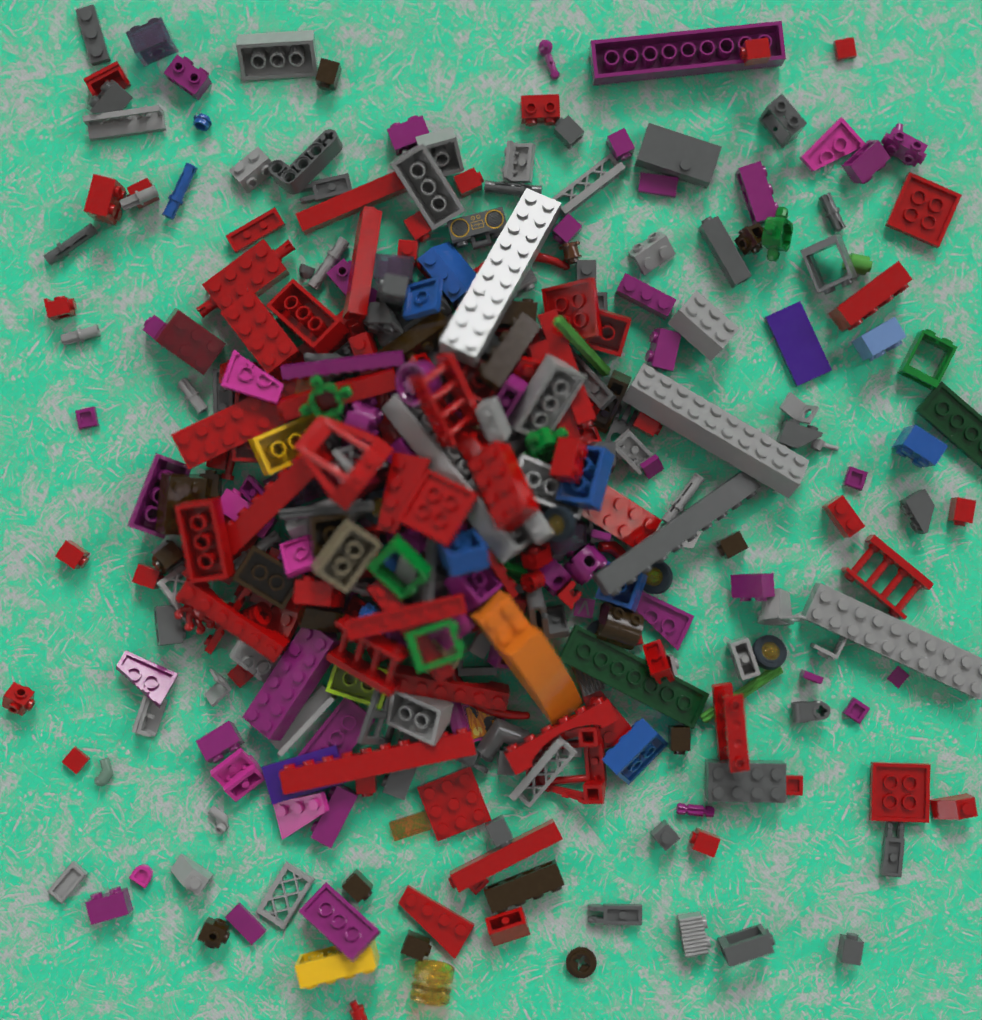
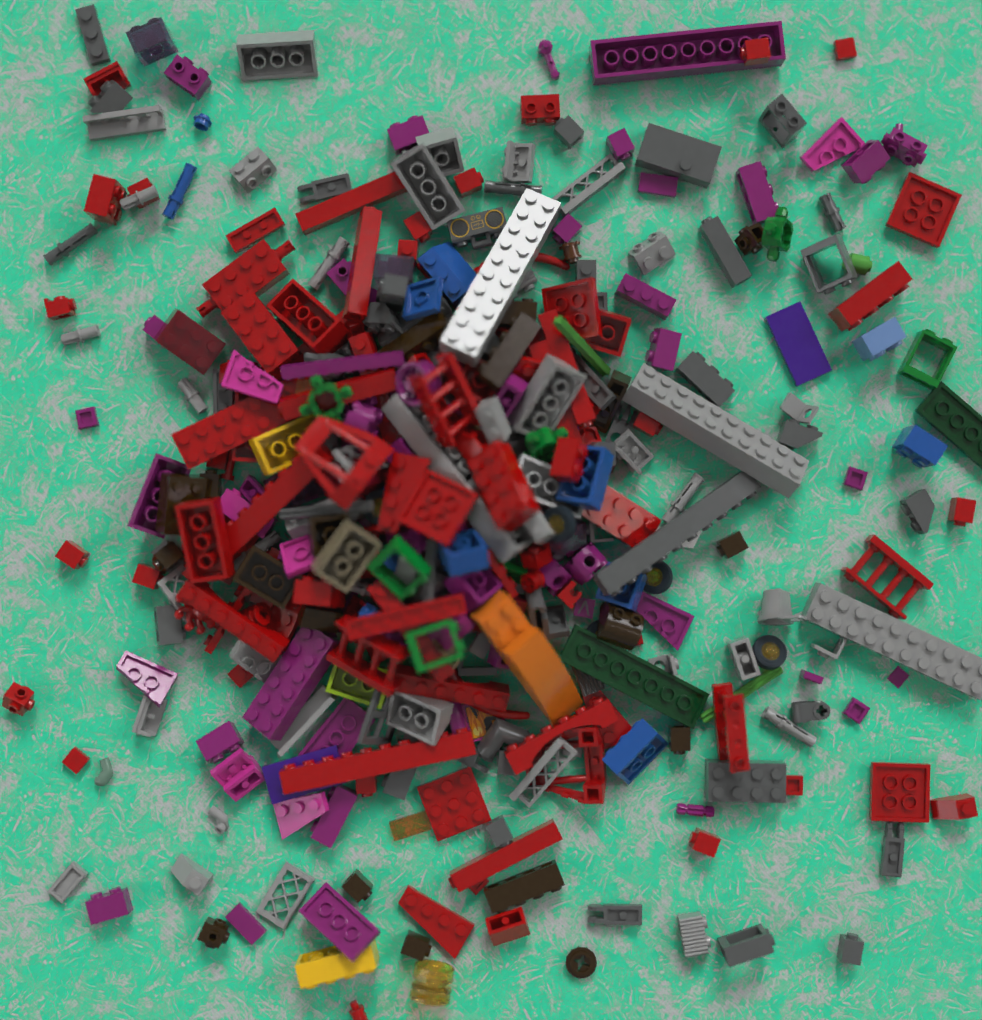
dark pink tile [129,864,153,888] -> none
light grey bracket [205,668,232,707] -> none
dark grey beam [268,129,343,194] -> none
dark grey hinge [299,264,315,279] -> none
dark brown brick [315,58,341,91] -> none
magenta tile [590,529,612,542] -> none
red arm [598,541,626,560] -> none
magenta tile [640,454,664,480] -> none
red hinge [642,639,675,684] -> none
dark grey brick [651,819,680,851] -> none
light grey brick [668,291,740,361] -> none
magenta brick [731,573,775,601] -> none
light grey hand [810,439,839,452] -> none
red brick [822,495,865,538] -> none
none -> dark grey brick [675,351,735,407]
none -> light grey pin [762,706,817,748]

